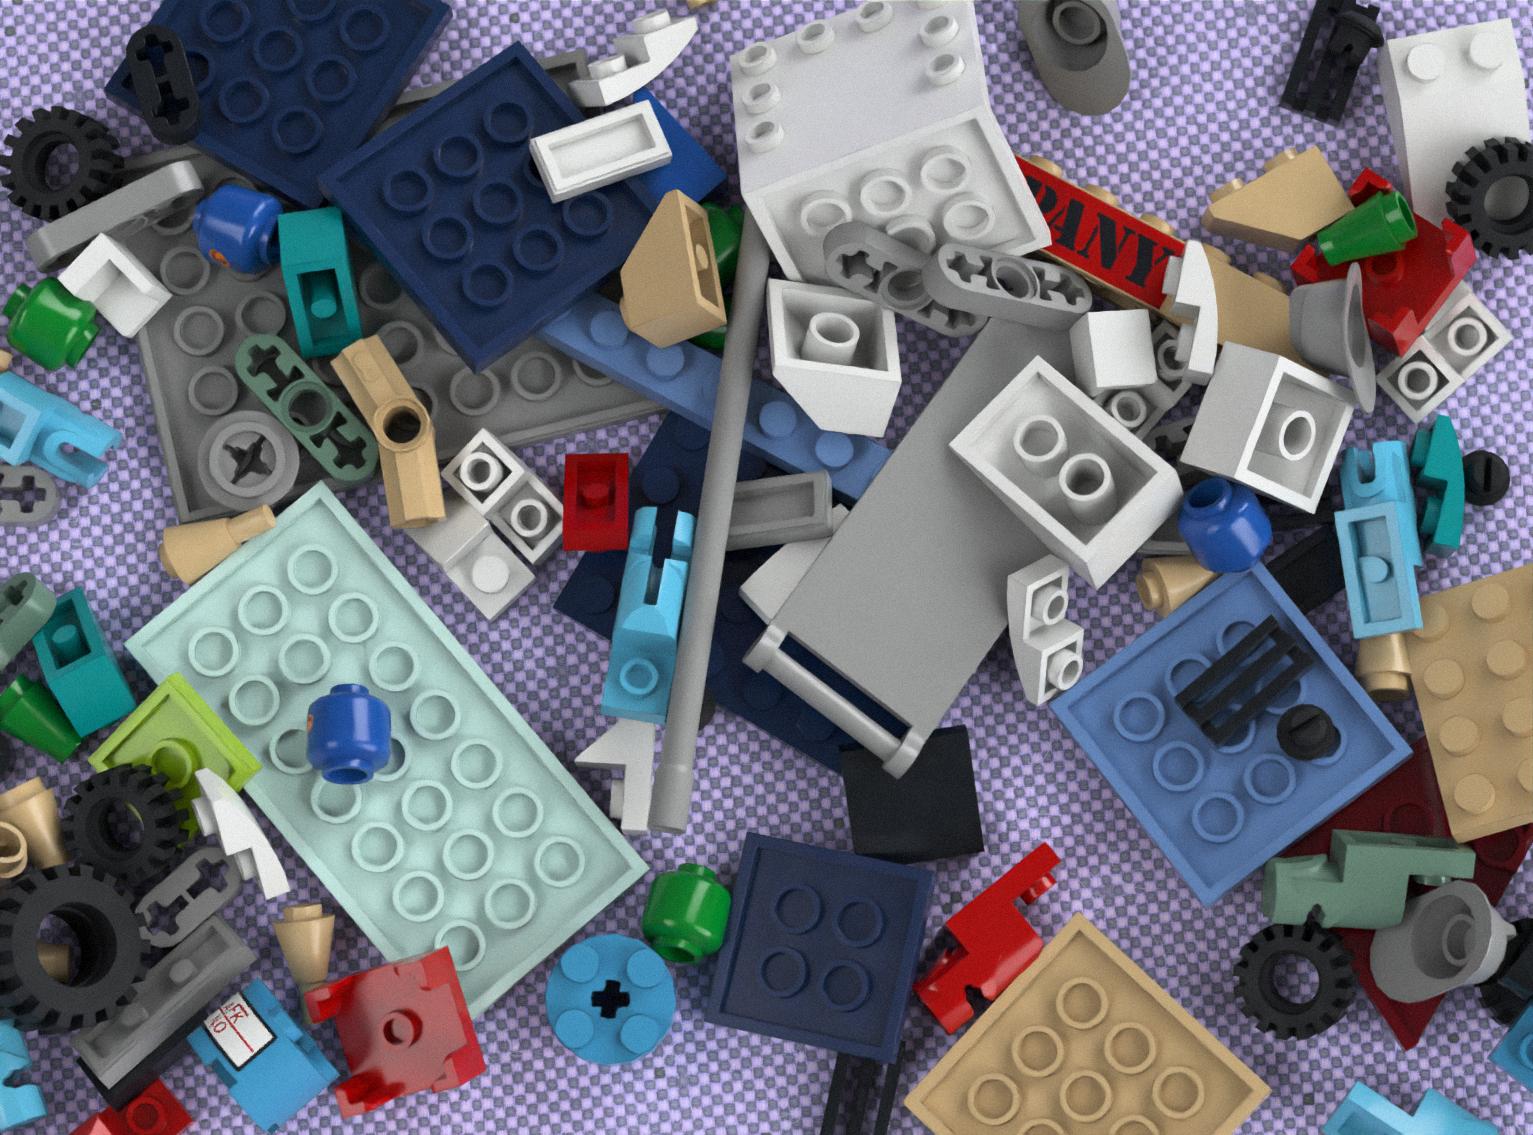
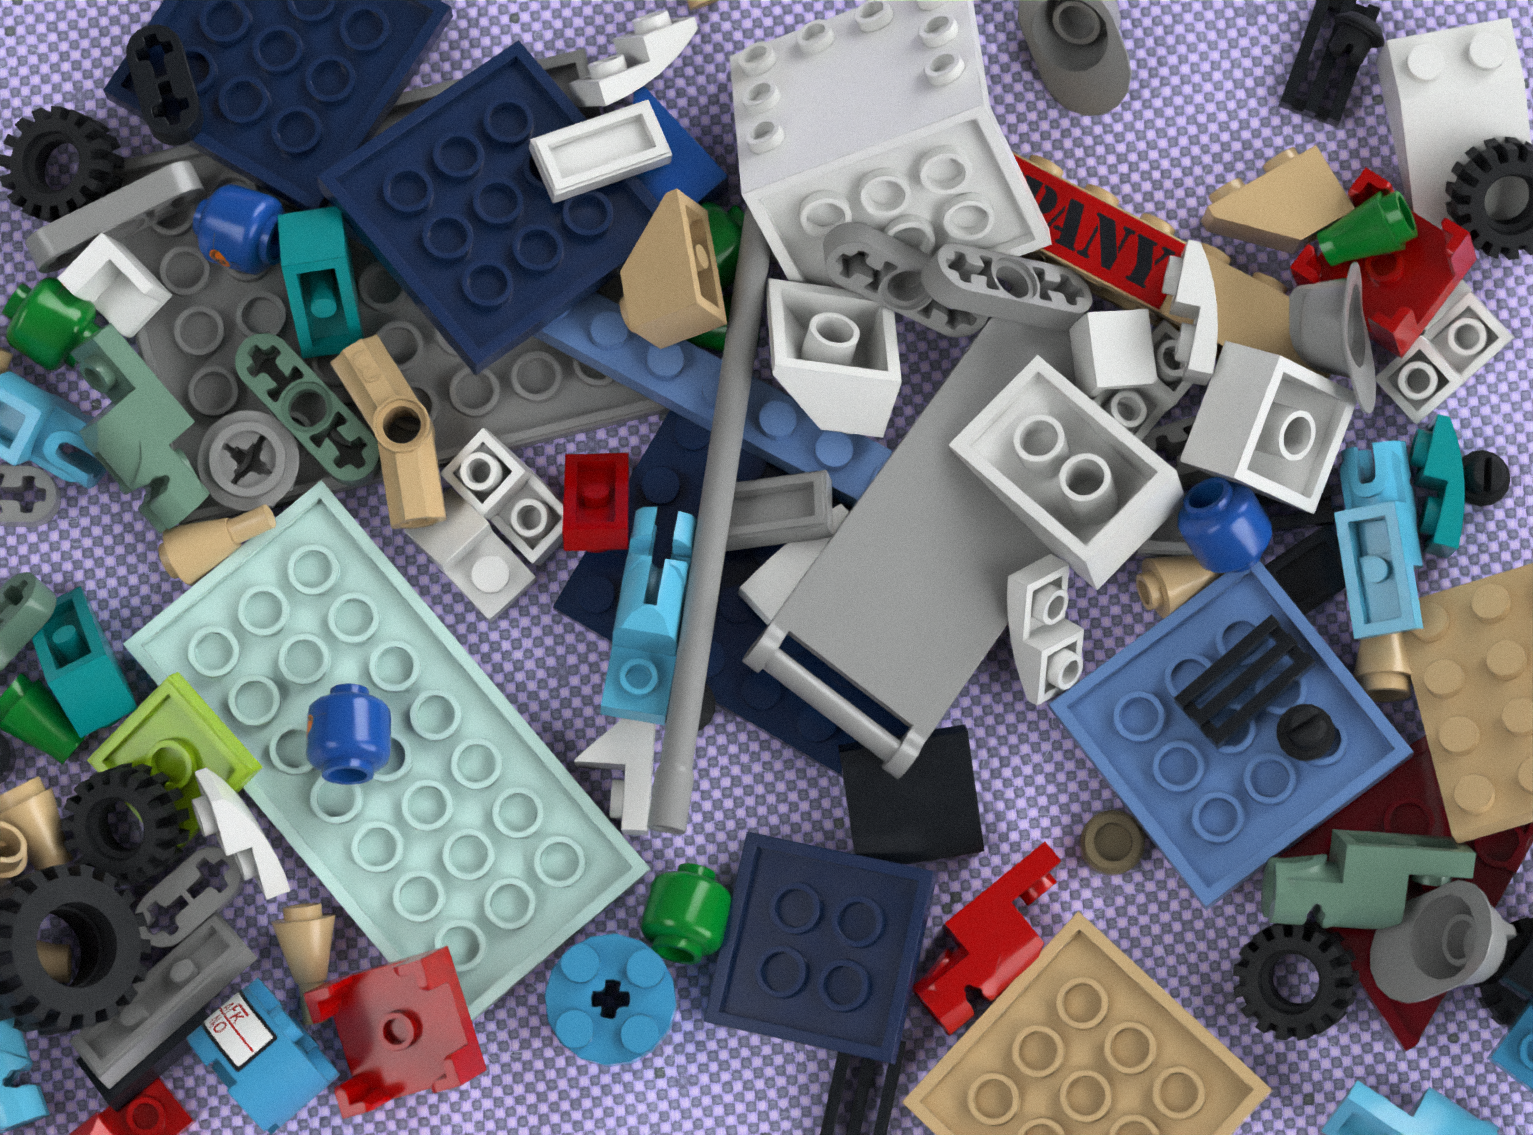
none -> sand green plate [70,323,210,534]
none -> dark tan tile [1079,810,1145,876]

